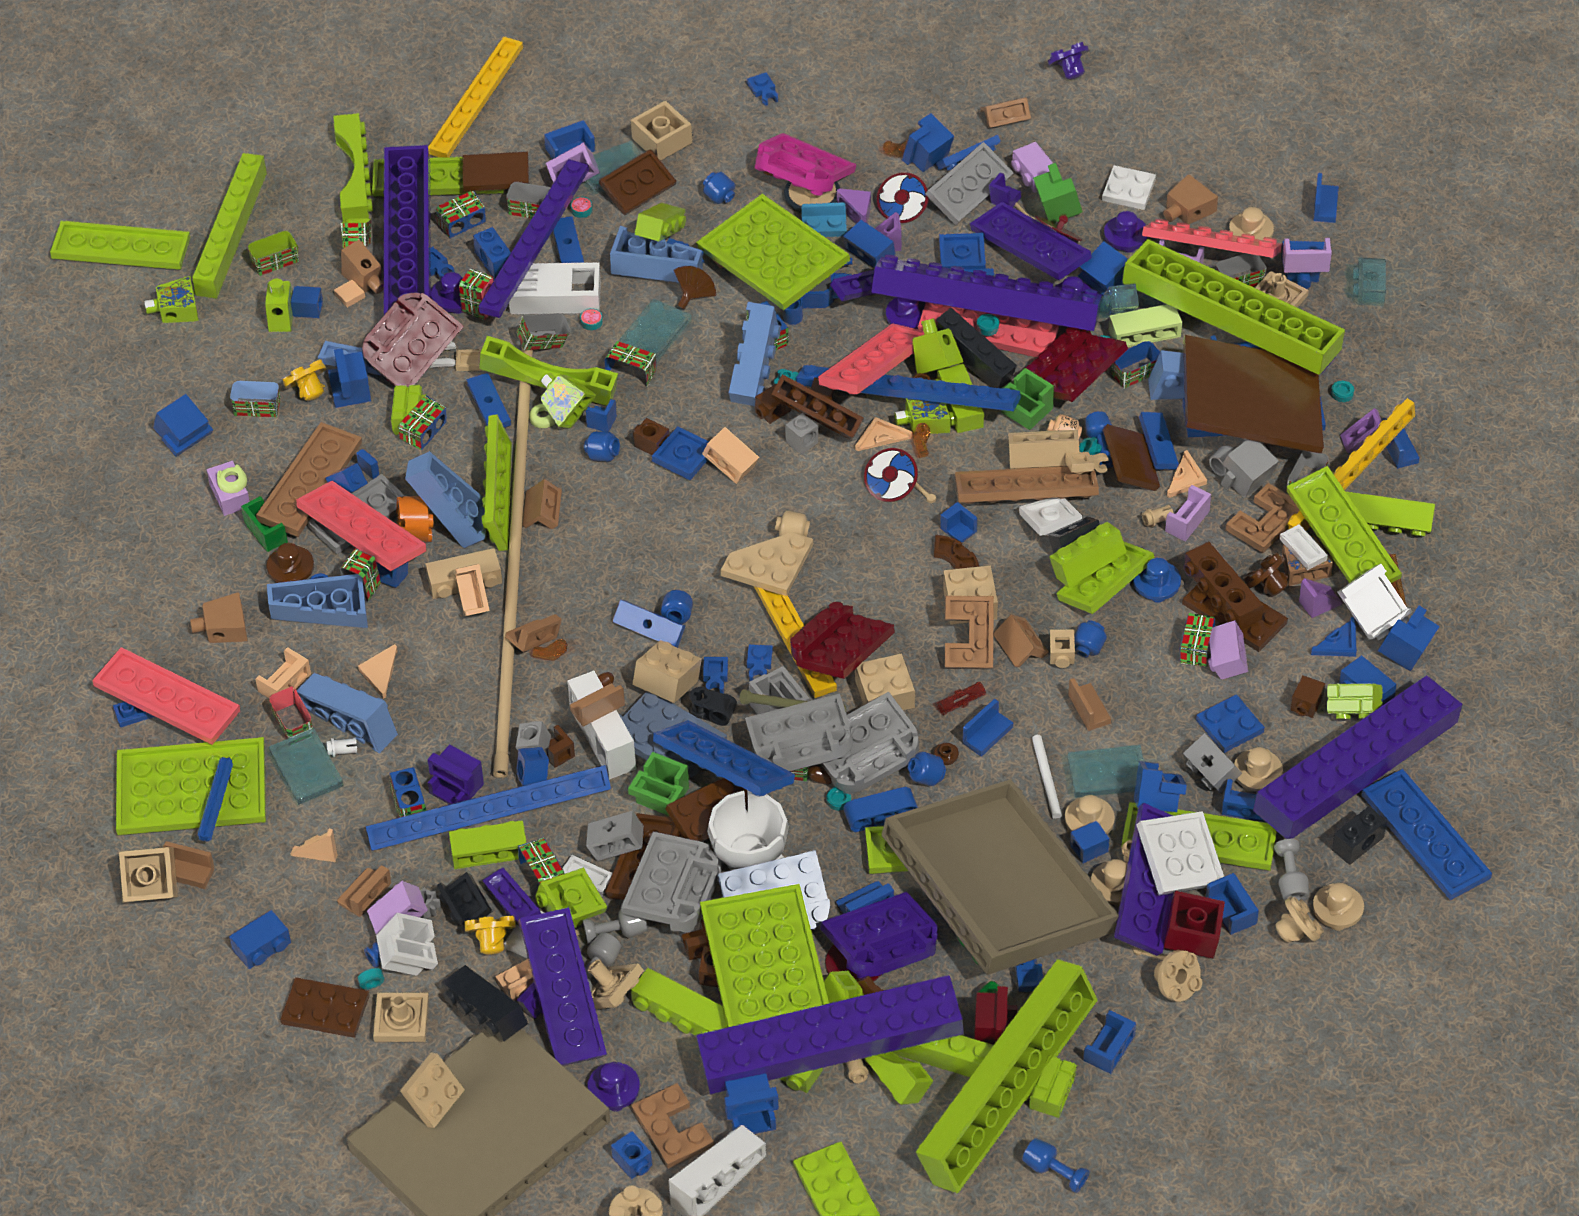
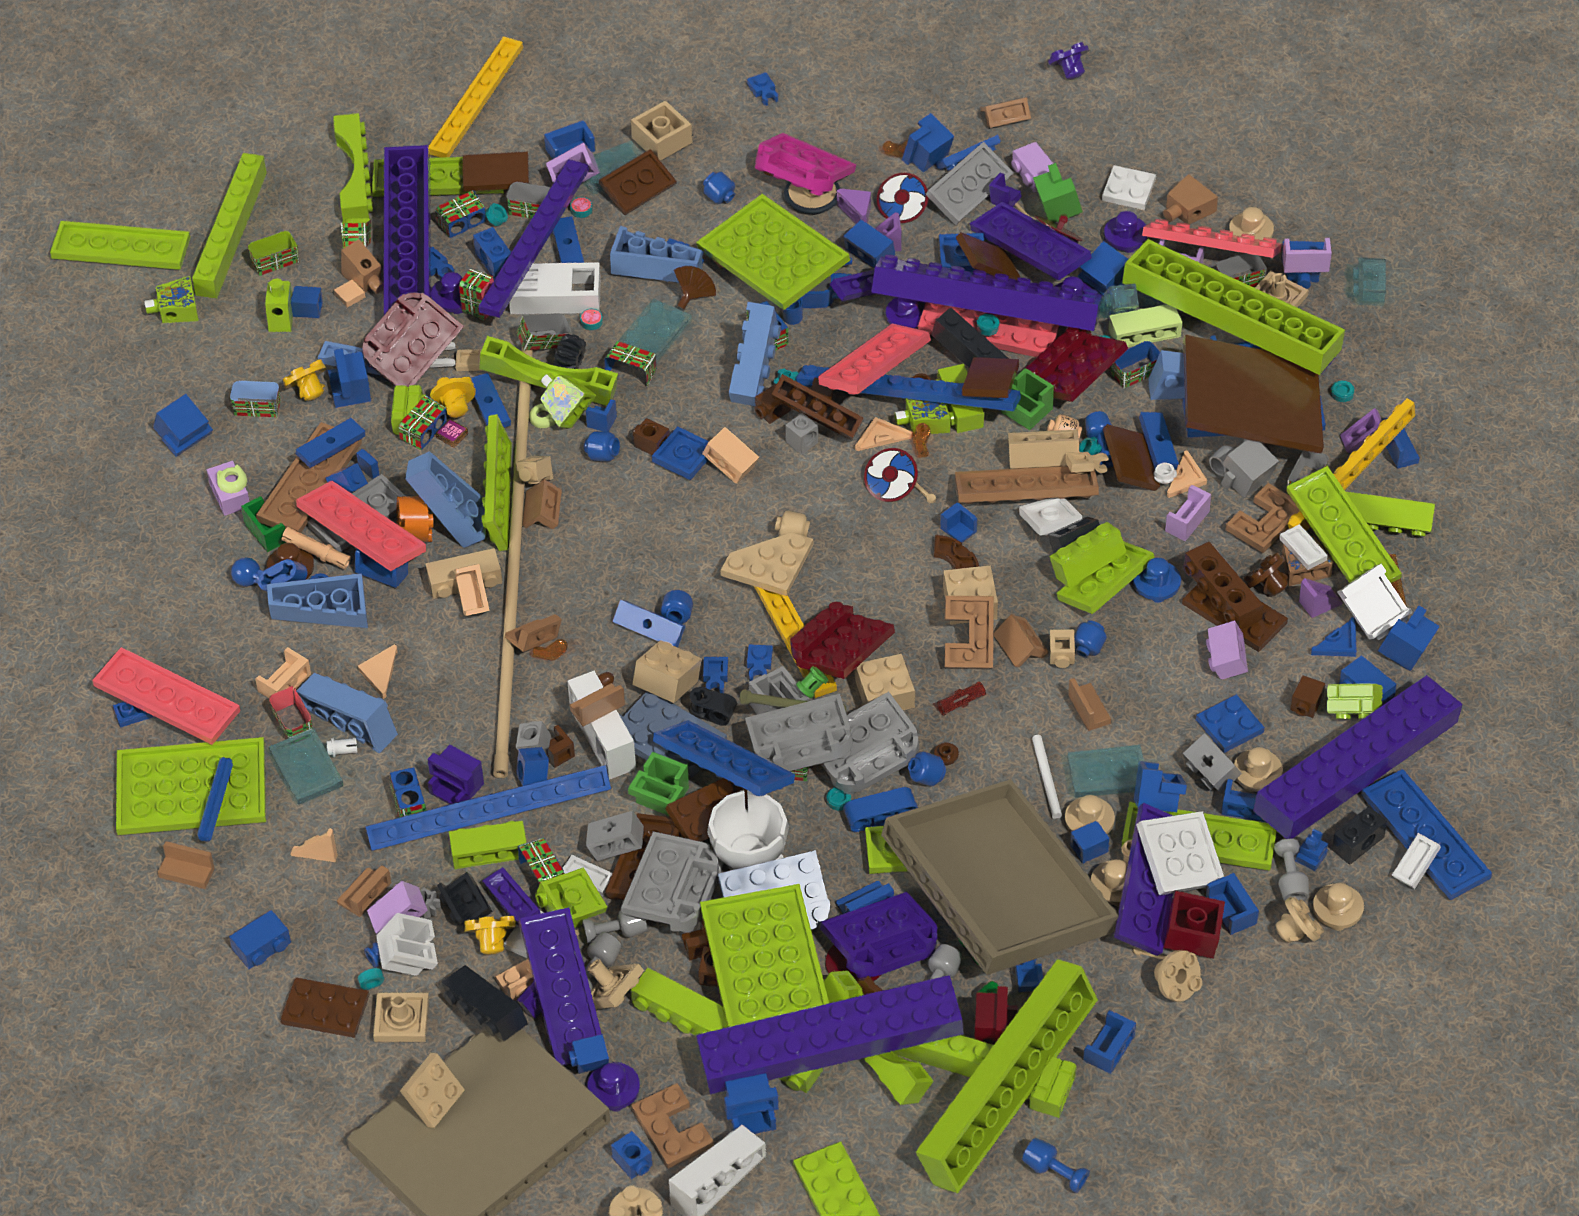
tan brick [119,847,178,902] -> none
medium nougat torso [190,592,248,643] -> none
piece [340,549,381,602] -> none
lime brick [635,203,686,241] -> none
dark azure bracket [802,203,847,237] -> none
reddish brown arm [808,766,832,785] -> none
tan pin [846,1059,868,1083] -> none
lime torso [912,318,963,374] -> none
blue panel [963,699,1013,757] -> none
tan pin [1142,505,1173,527] -> none
piece [1180,613,1215,667] -> none
blue panel [1313,173,1338,223] -> none
none -> blue beam [231,557,307,591]
none -> light nougat pin [282,527,351,570]
none -> blue tile [296,418,365,468]
none -> yellow plate [430,377,476,418]
none -> tile [436,419,468,448]
none -> teal tile [485,203,508,226]
none -> tan brick [516,456,553,484]
none -> black gear [554,333,586,369]
none -> blue brick [568,1034,609,1074]
none -> bright green bush [796,666,828,698]
none -> light grey piece [928,944,962,980]
none -> reddish brown tile [956,232,1021,280]
none -> reddish brown tile [962,357,1019,398]
none -> white plate [1154,463,1177,484]
none -> blue piece [1295,828,1328,871]
none -> white tile [1392,833,1441,889]

